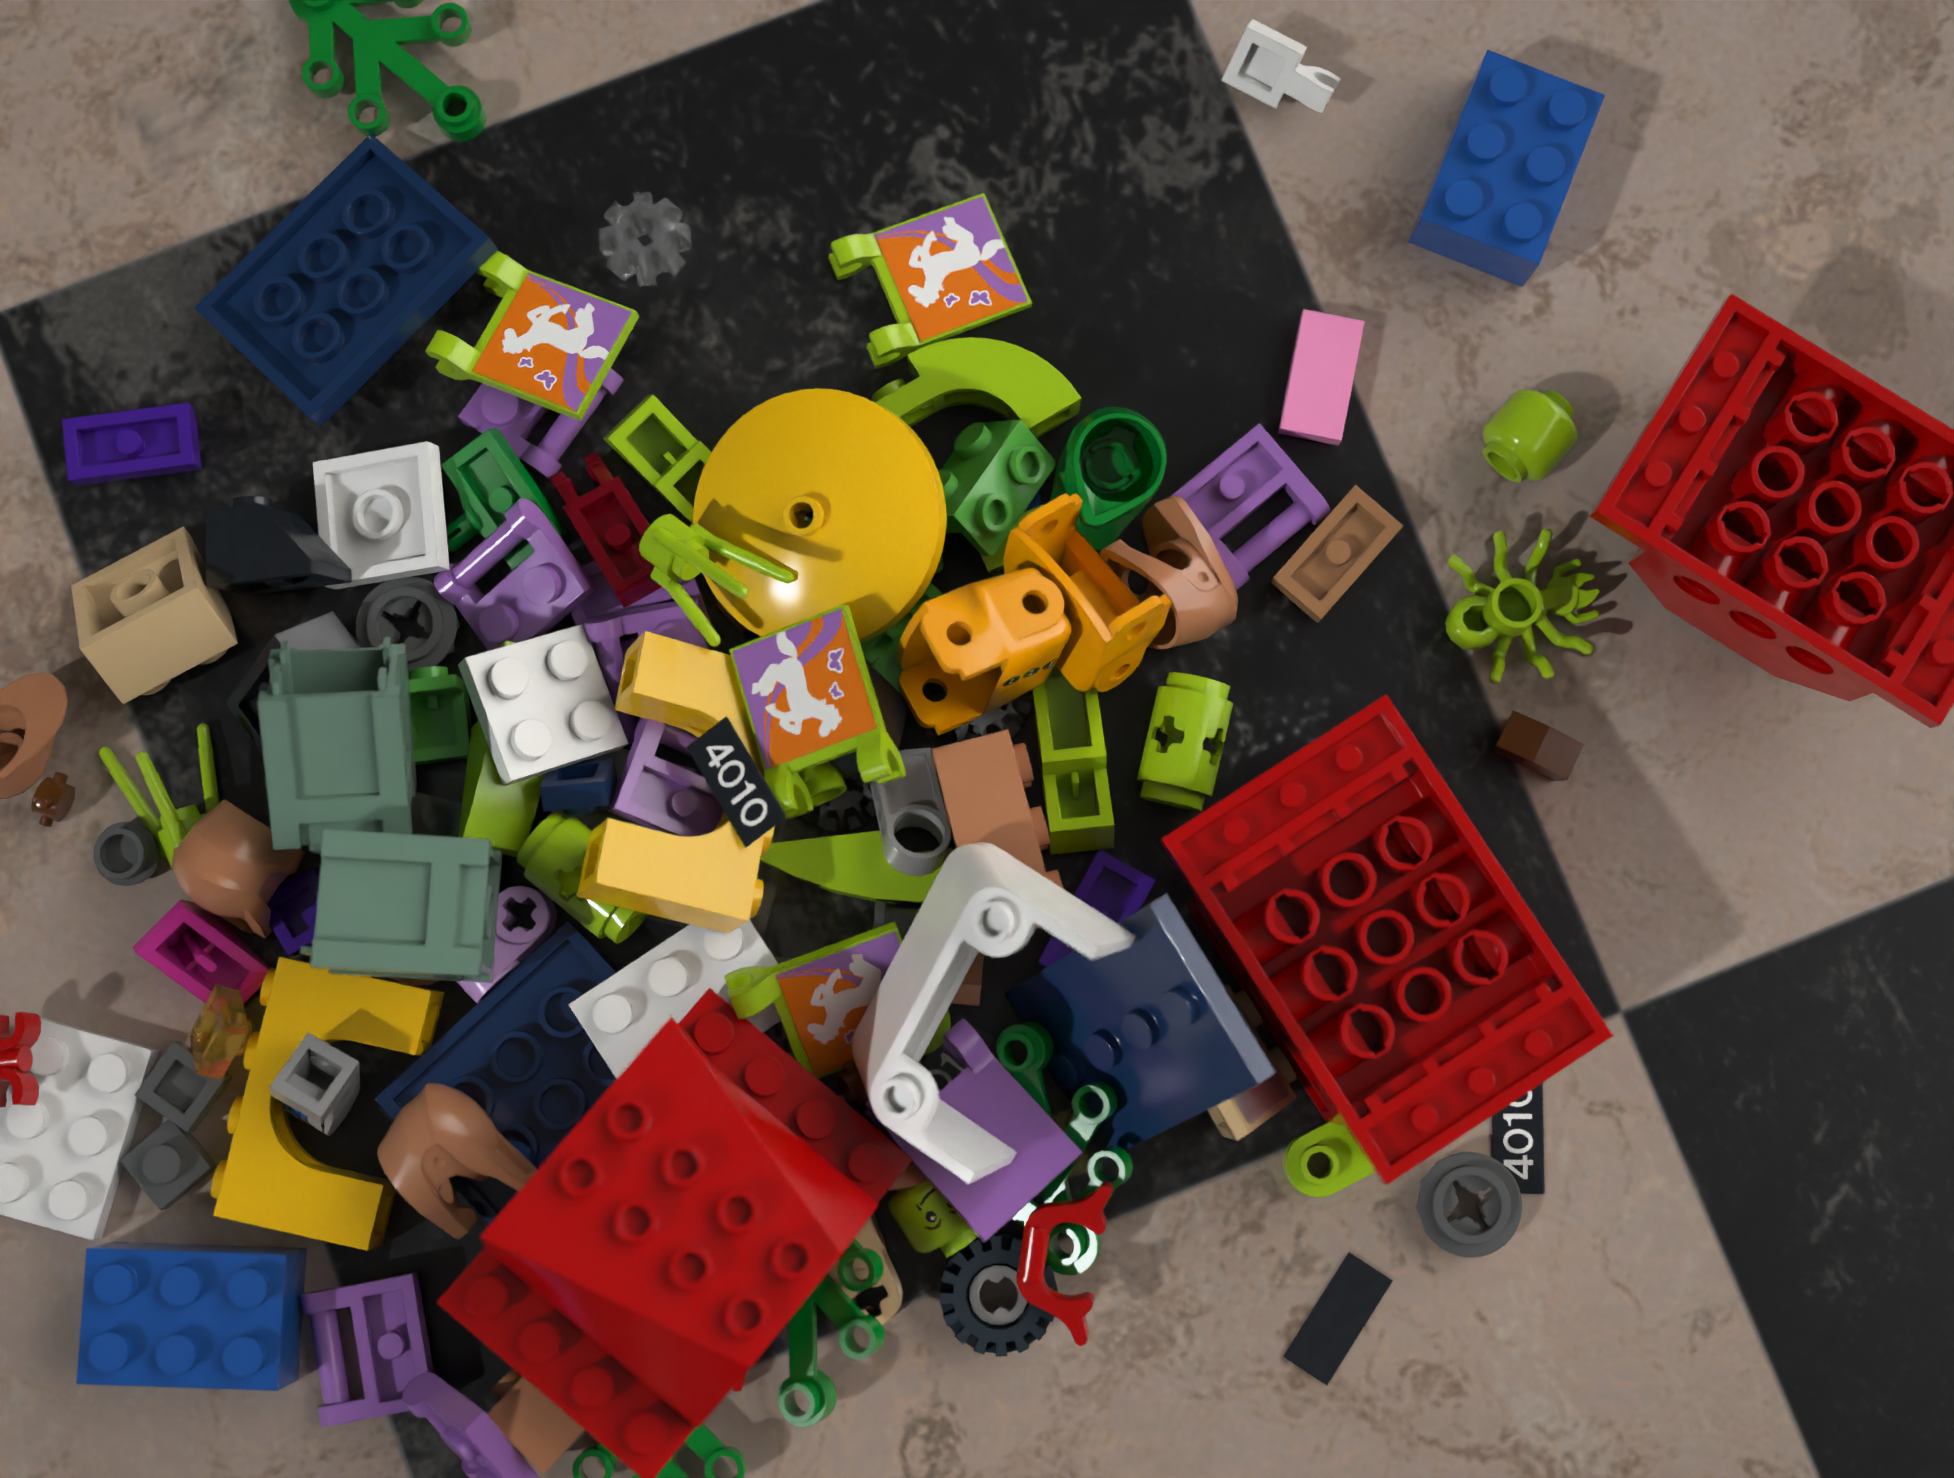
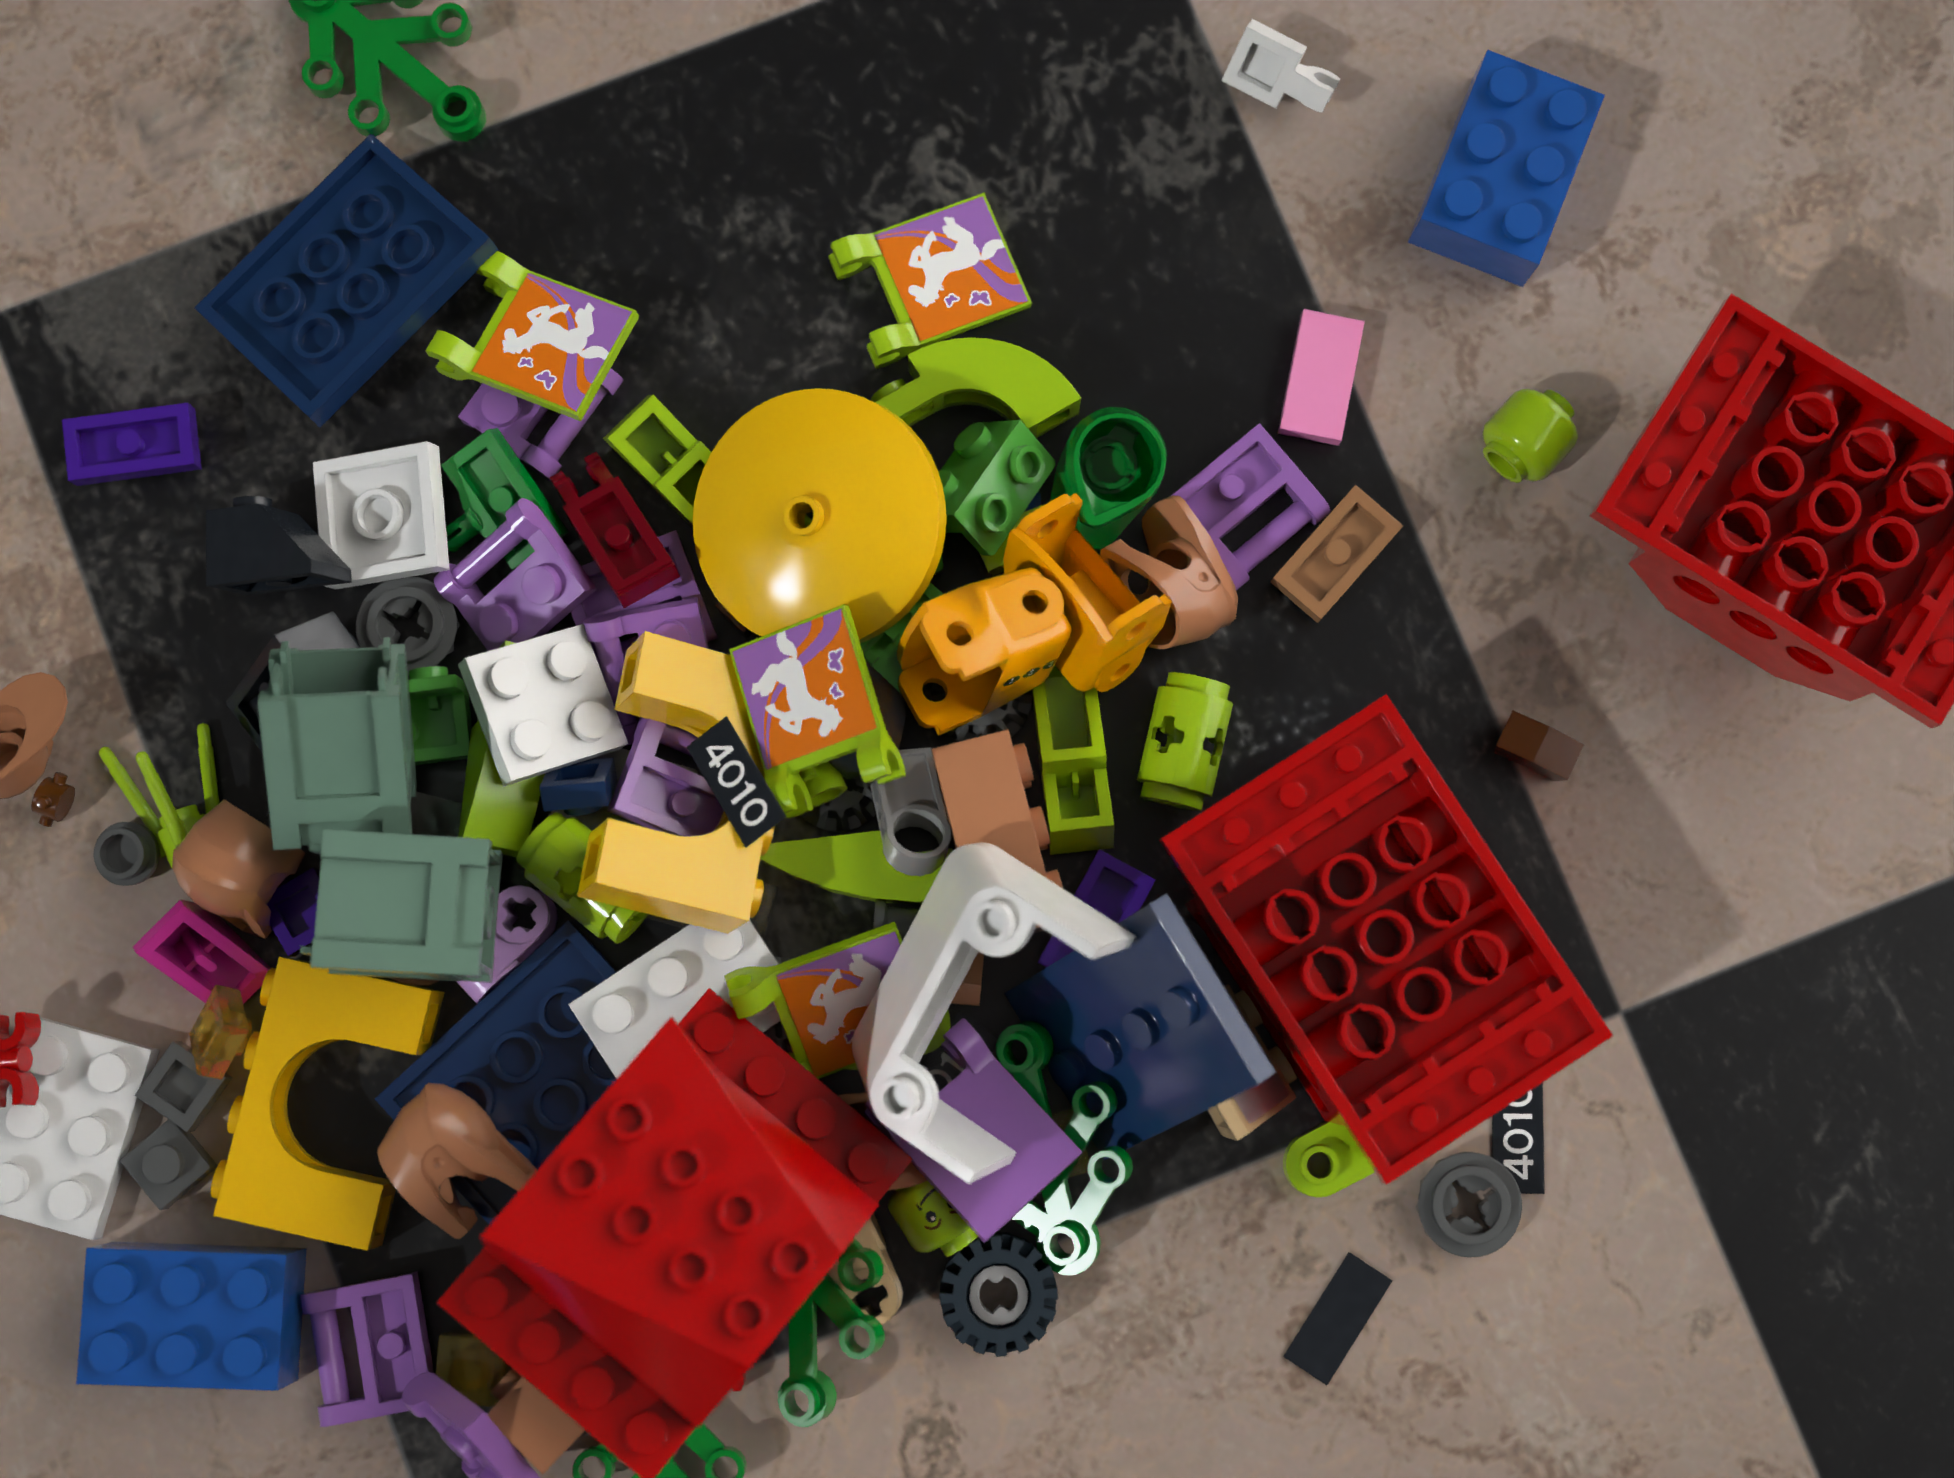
tan slope [71,526,238,704] -> none
light grey leg [269,1033,360,1136] -> none
clear piece [598,191,692,287] -> none
lime plant [639,514,794,647] -> none
reddish brown piece [837,1060,869,1114] -> none
red helmet [1016,1181,1113,1346] -> none
lime animal [1445,528,1600,685] -> none
none -> clear yellow plate [436,1332,507,1407]

